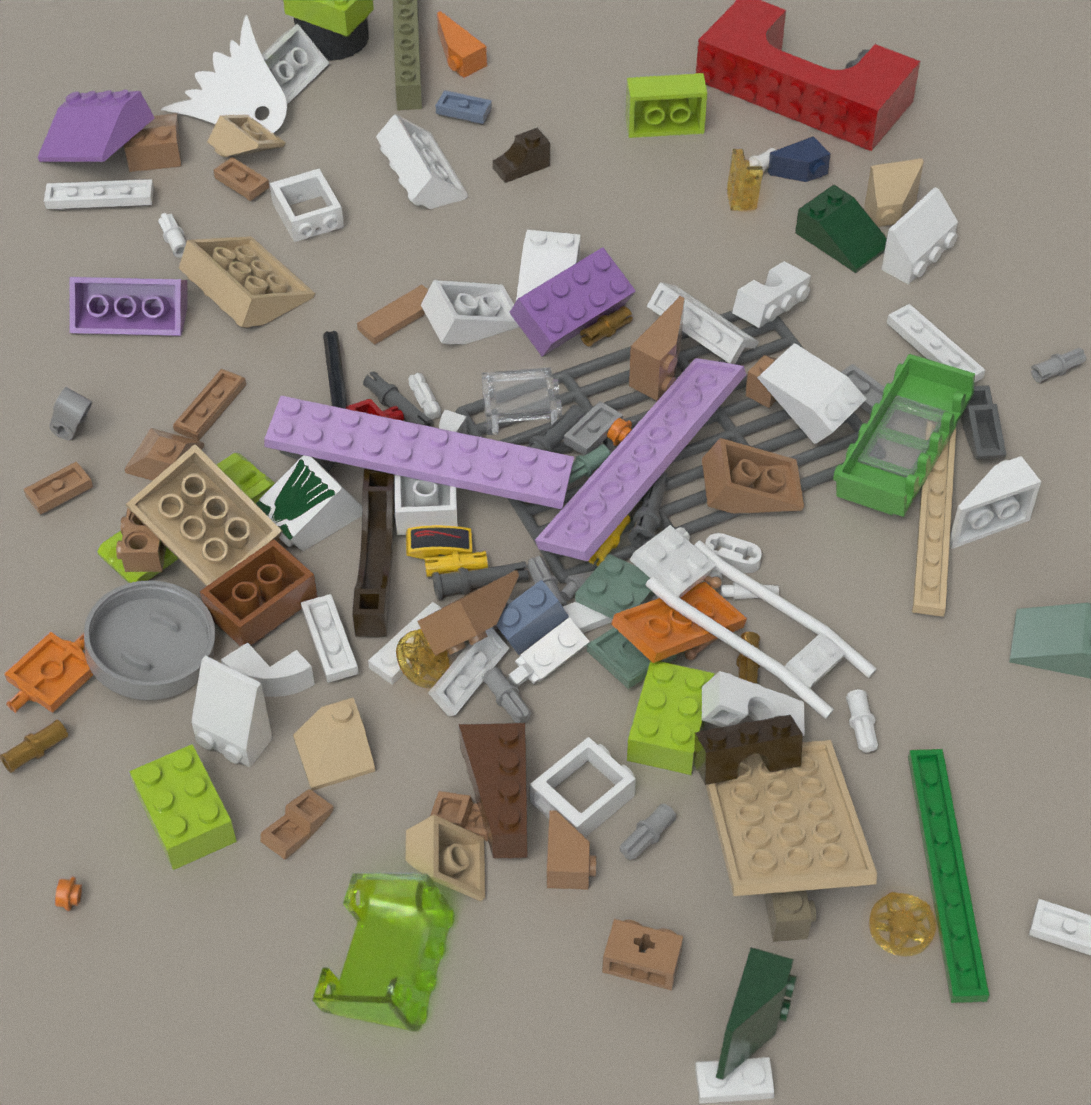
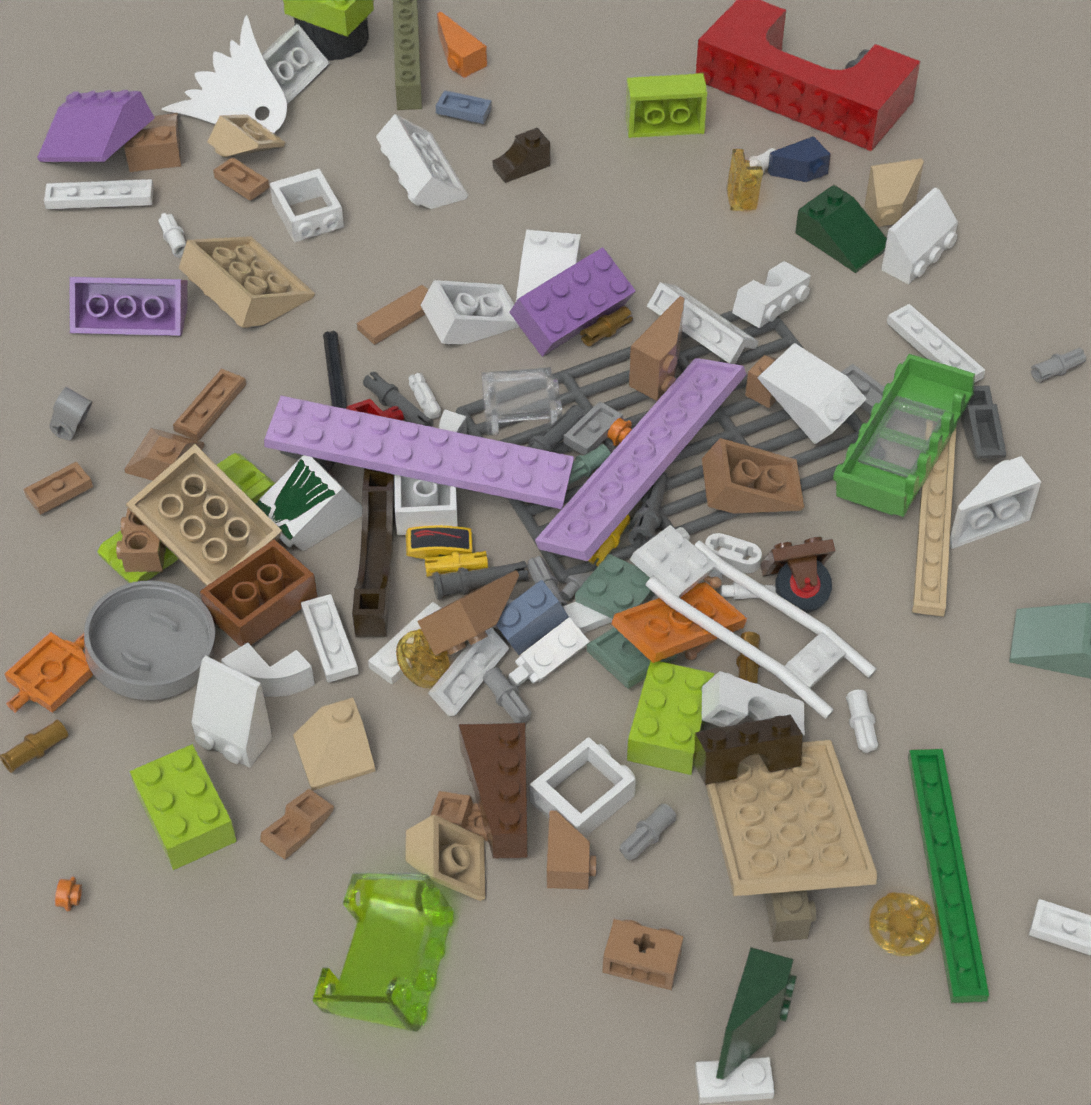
none -> plate [760,537,836,613]

